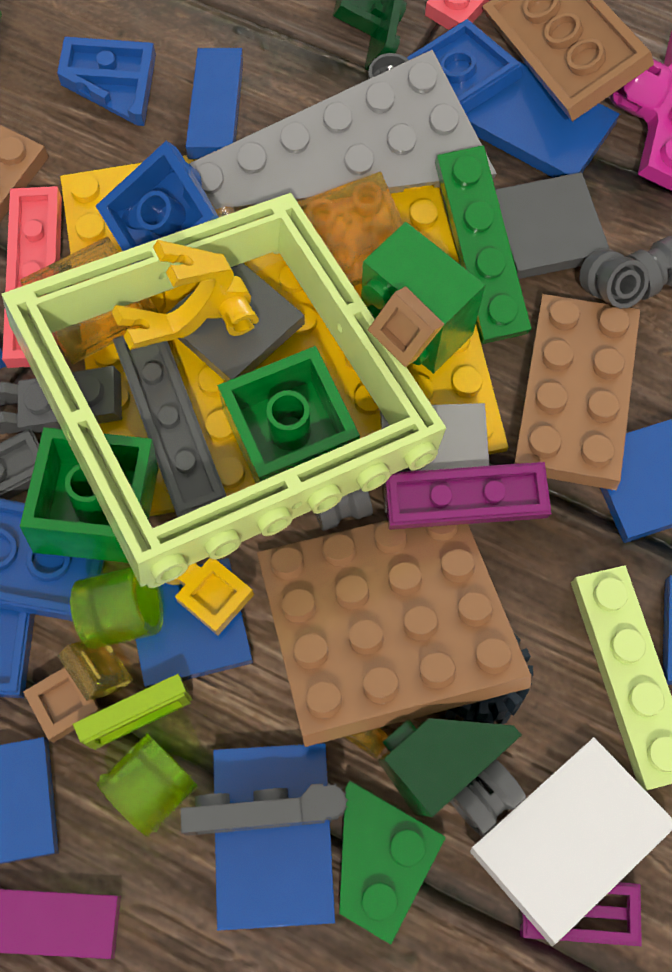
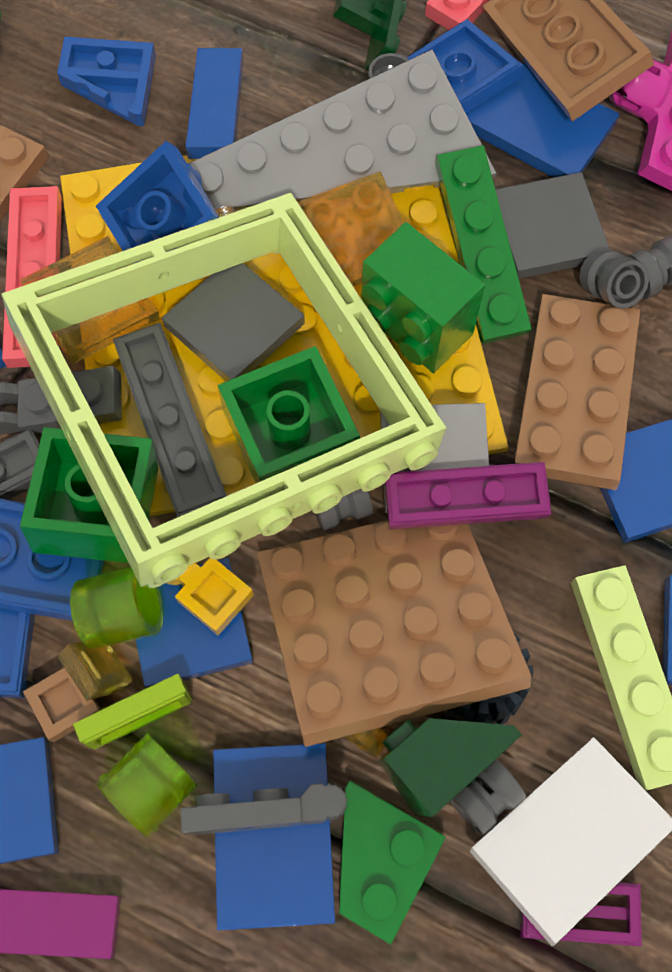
yellow piece [111,240,259,350] -> none
medium nougat plate [367,286,444,367] -> none

